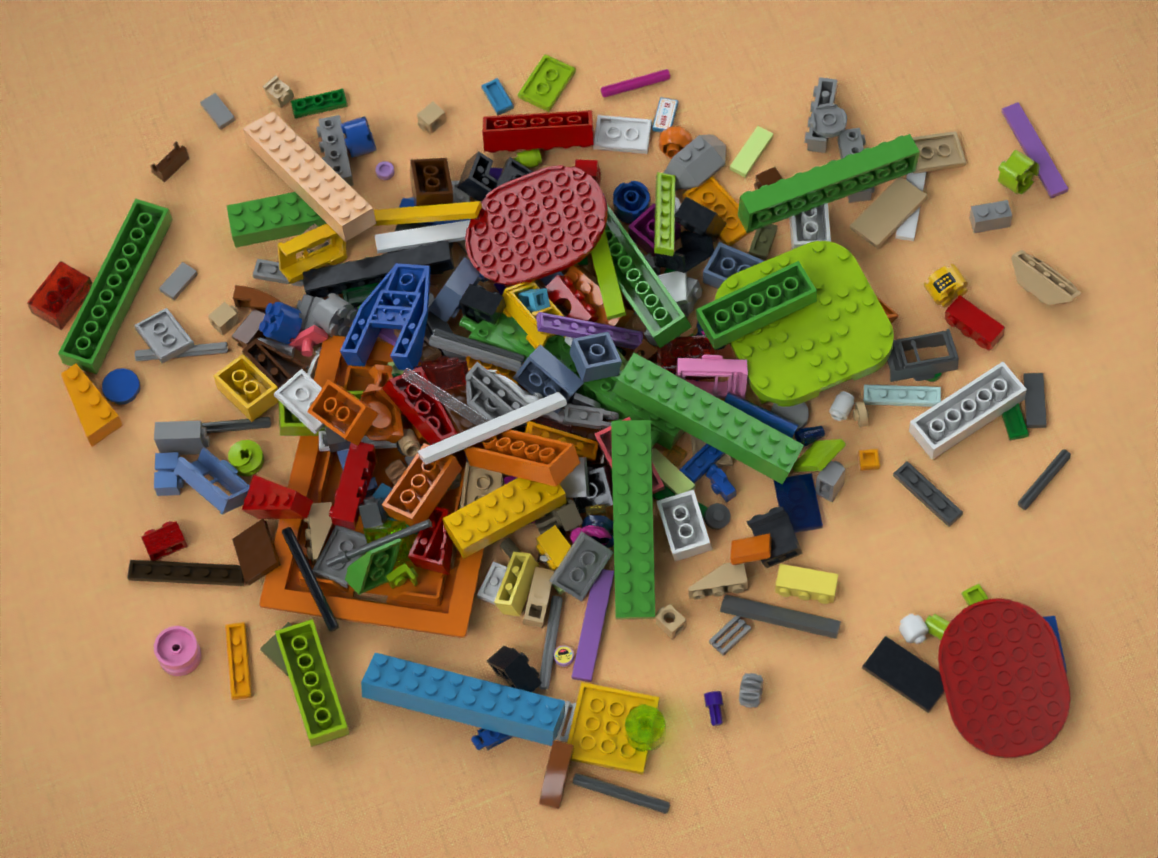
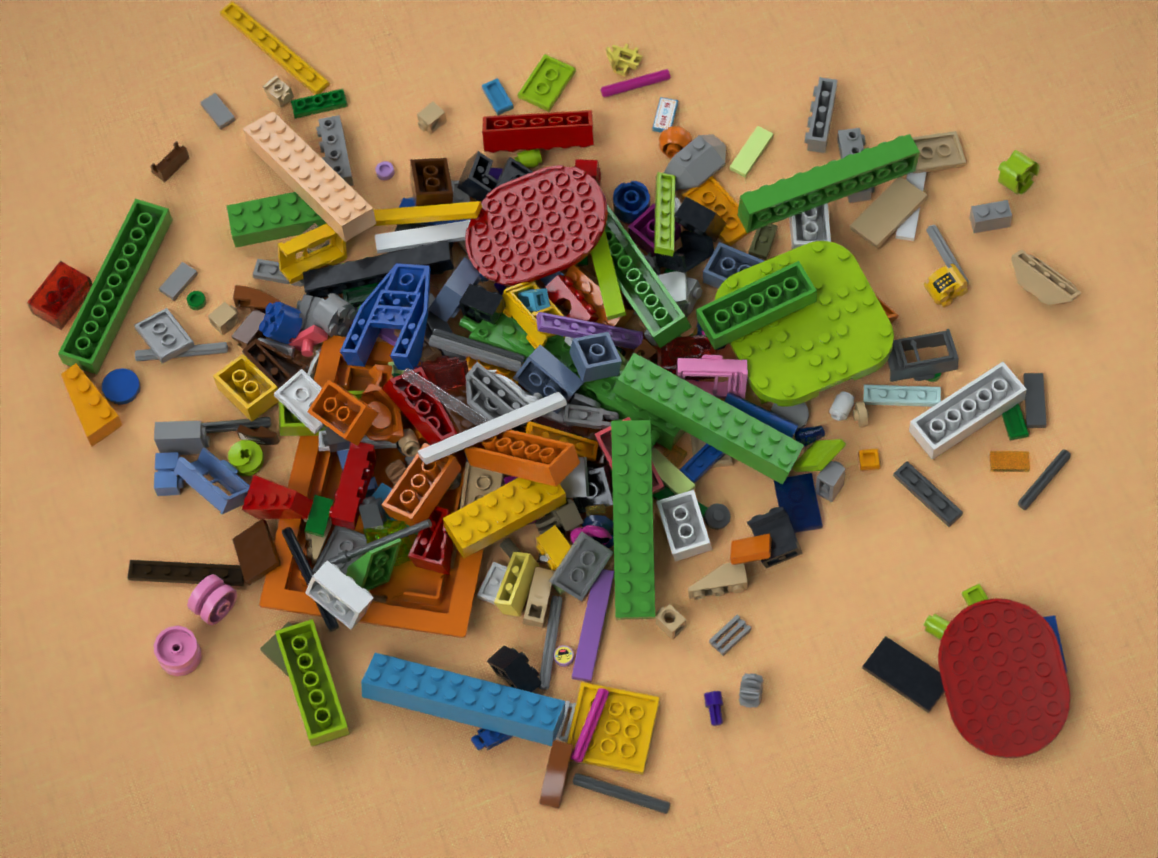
red brick [141,521,188,561] -> none
light orange tile [225,622,252,700] -> none
blue brick [341,116,376,158] -> none
lime bracket [386,563,418,589] -> none
white tile [593,115,652,154] -> none
clear neon green brick [625,704,666,752] -> none
blue piece [706,464,736,502] -> none
dark grey tile [720,595,841,639] -> none
reddish brown brick [754,167,783,190] -> none
light yellow brick [775,564,838,604] -> none
light grey tile [810,103,847,138] -> none
white head [899,613,929,645] -> none
red brick [944,295,1005,351] -> none
medium lavender tile [1001,102,1068,198] -> none
none -> green tile [187,291,206,310]
none -> bright pink wheel [187,574,237,625]
none -> yellow tile [220,1,330,95]
none -> reddish brown slope [236,424,280,445]
none -> green tile [304,495,334,537]
none -> white brick [305,561,373,630]
none -> dark pink axle [571,688,609,763]
none -> light yellow piece [606,44,642,77]
none -> light grey axle [926,225,969,283]
none -> clear yellow tile [989,451,1030,472]

